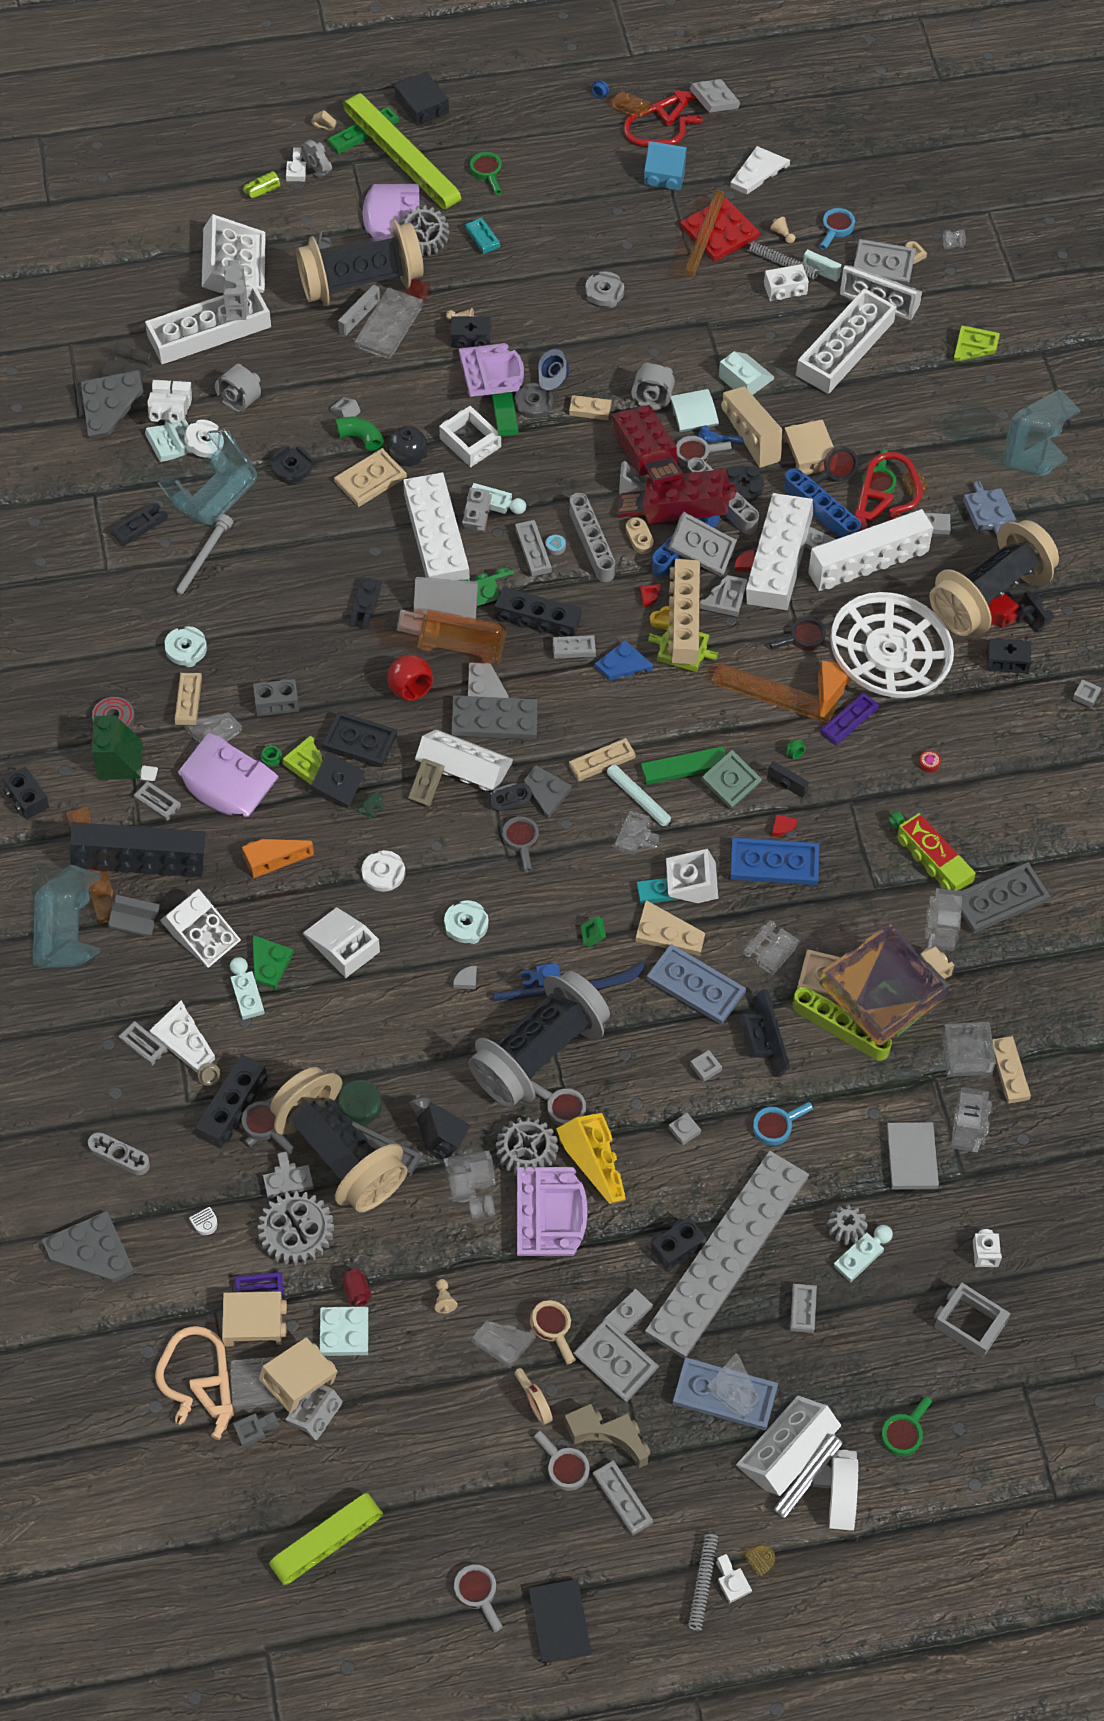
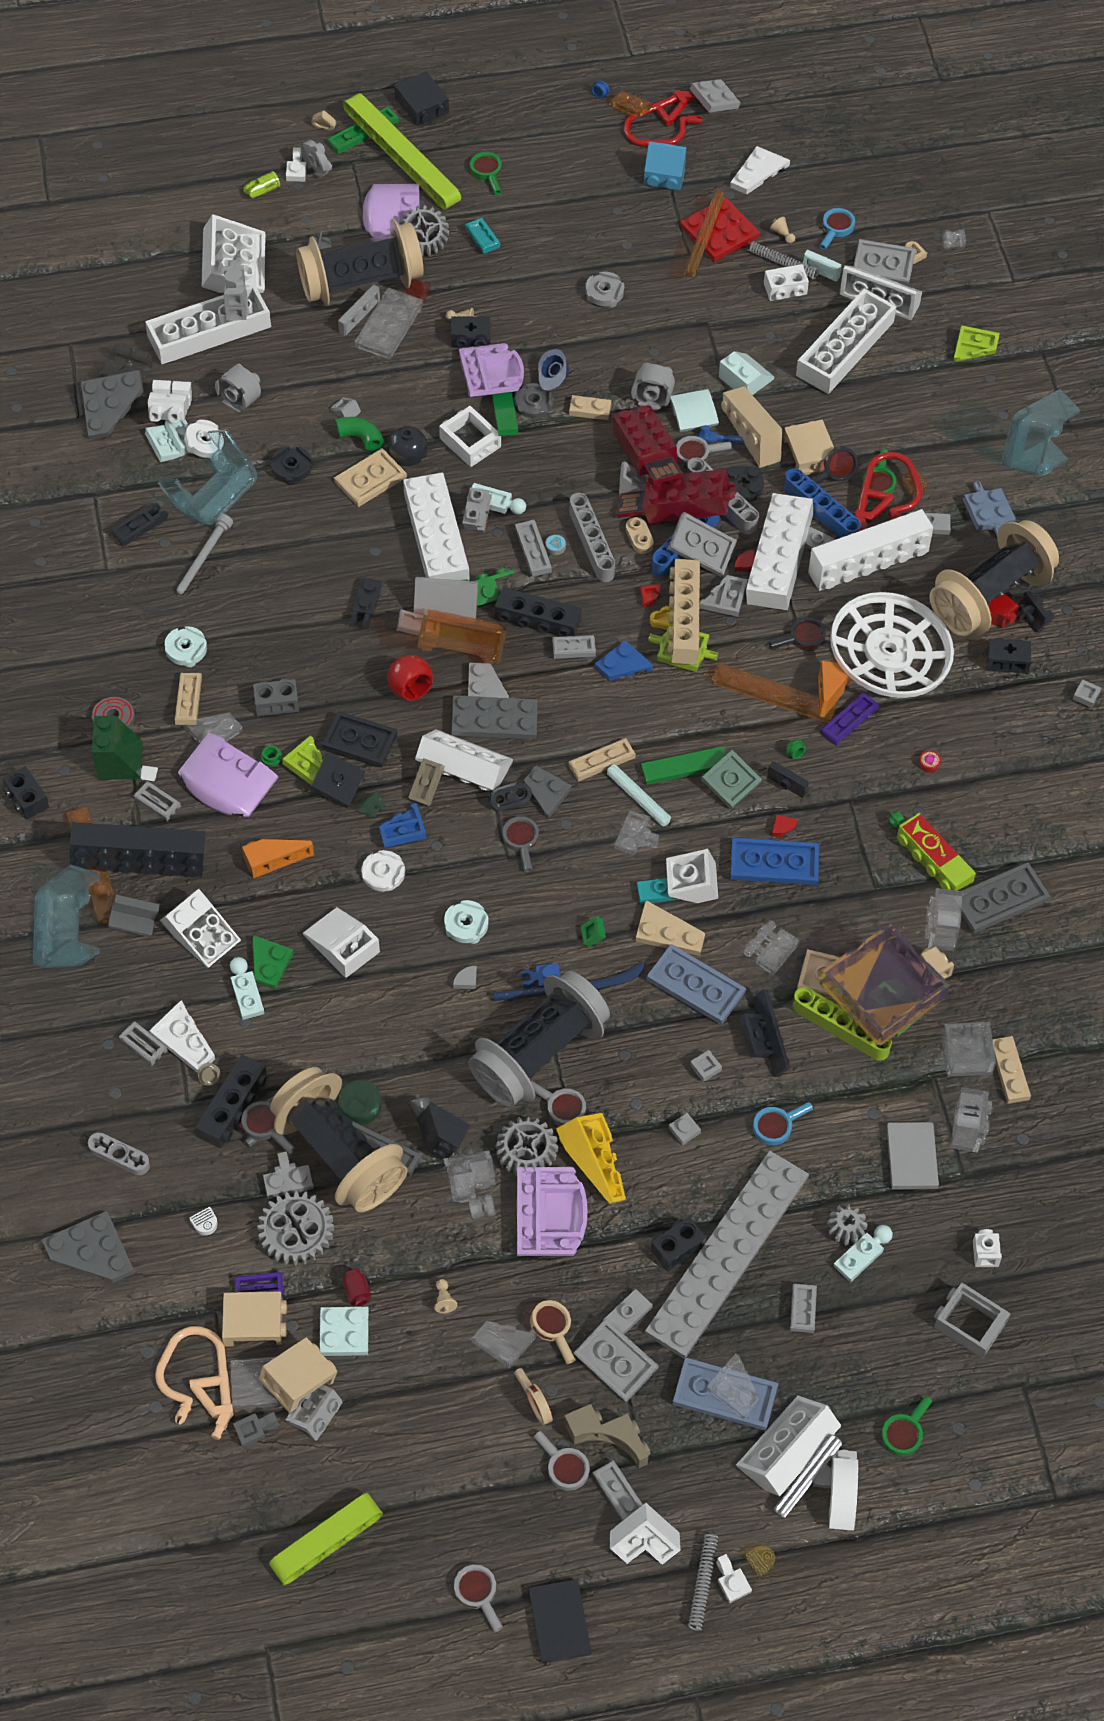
none -> blue wing [379,803,427,848]
none -> white panel [610,1503,680,1564]

